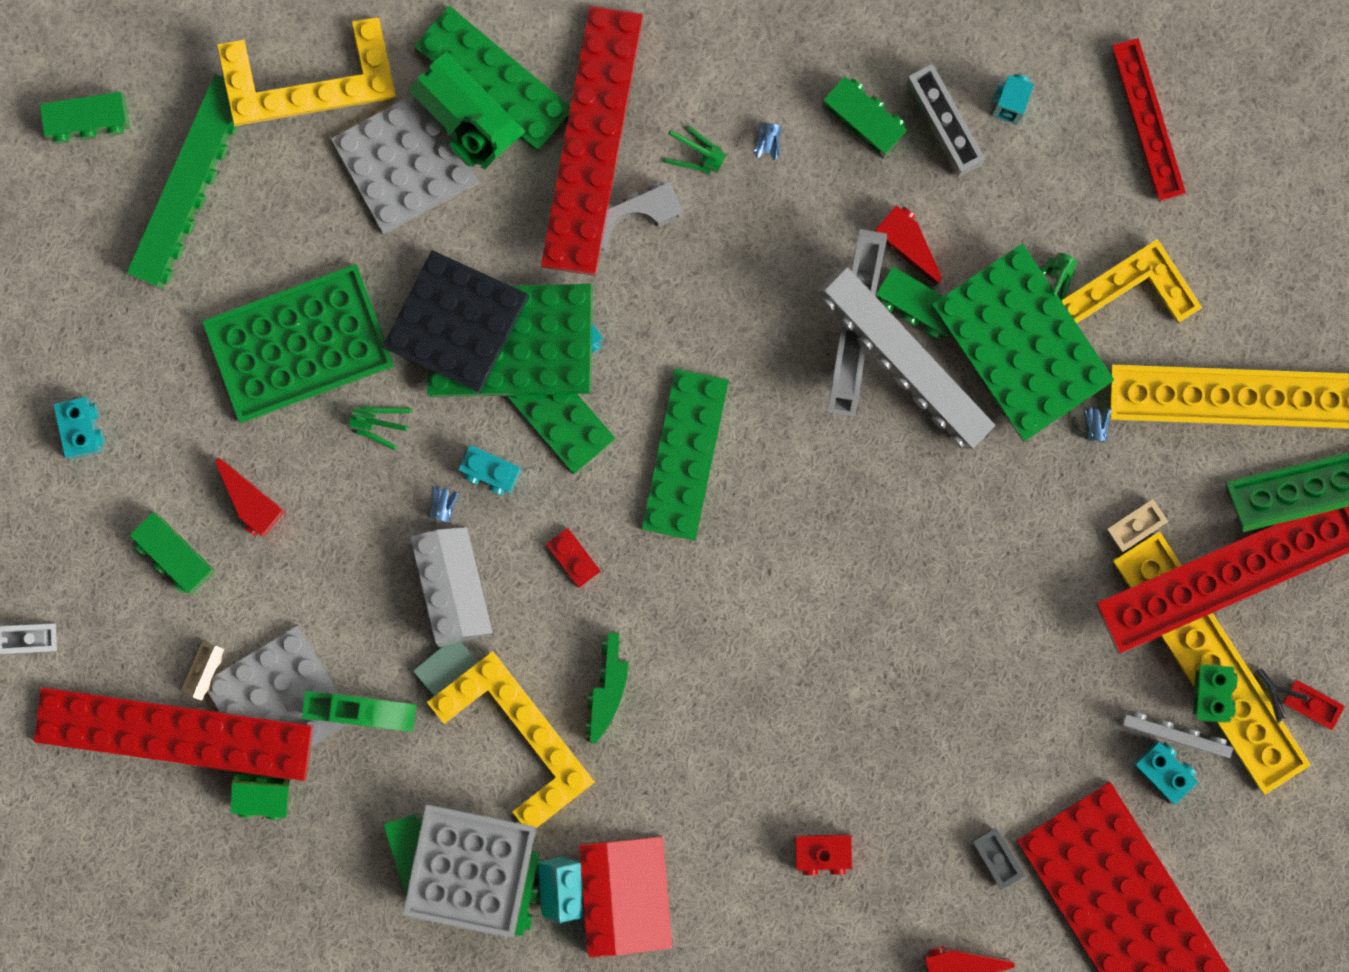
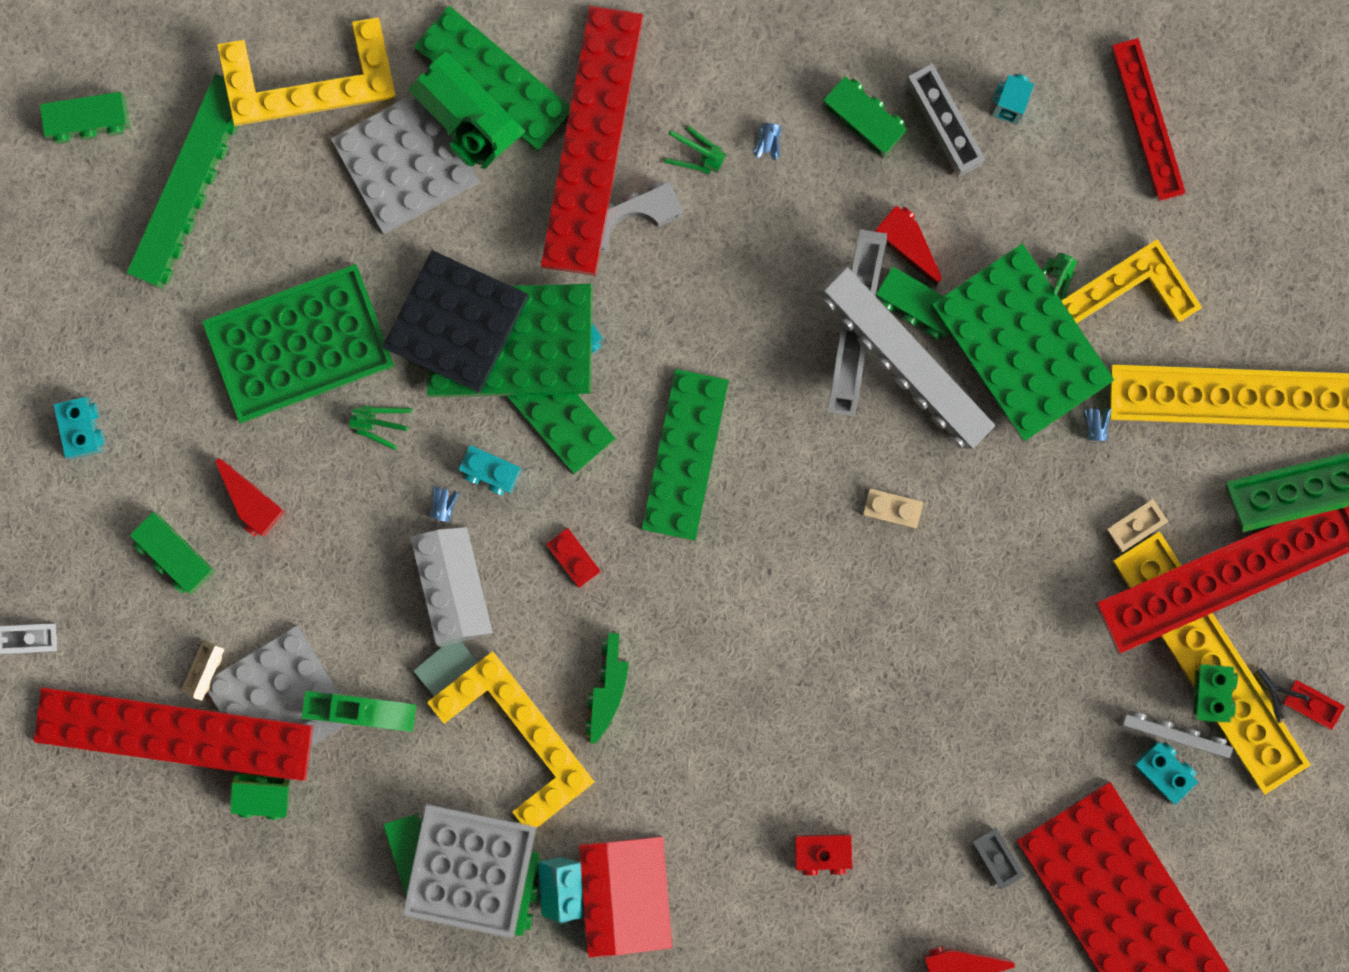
none -> tan plate [863,489,923,529]

